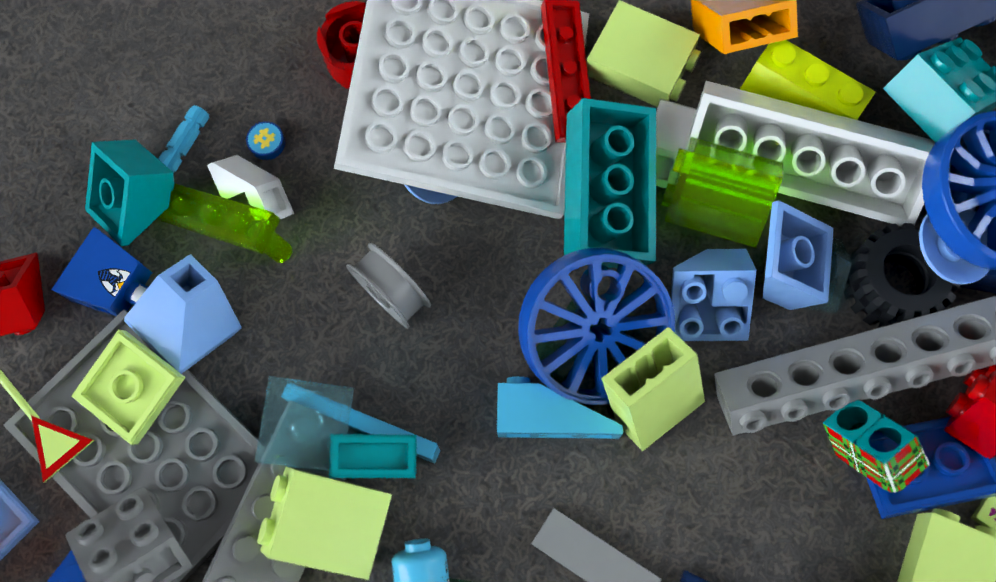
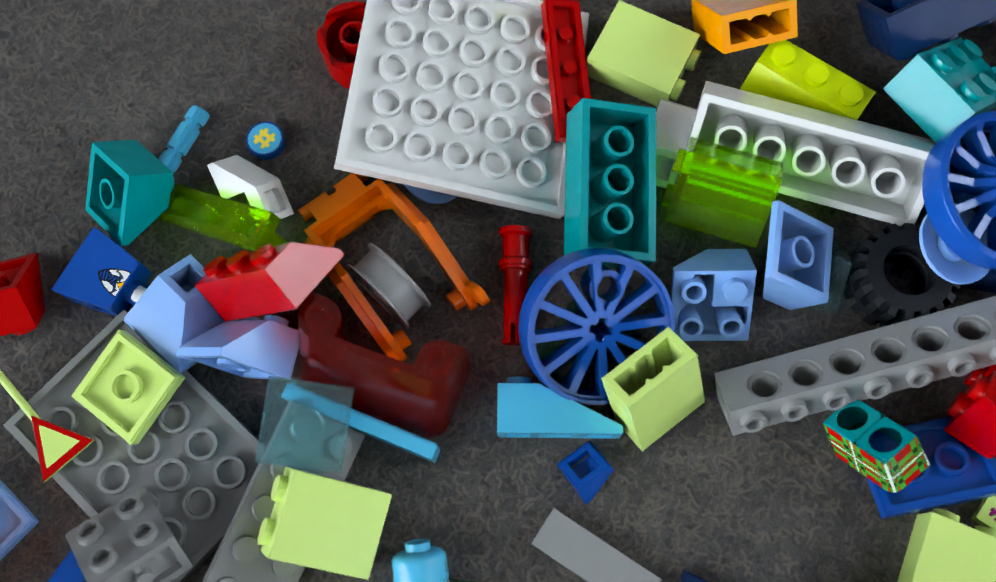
teal tile [329,434,417,478] -> none
none -> light blue slope [176,315,303,380]
none -> red slope [195,242,344,322]
none -> orange piece [298,173,490,369]
none -> clear red windscreen [298,292,472,438]
none -> red pin [499,225,533,345]
none -> blue slope [557,441,613,504]

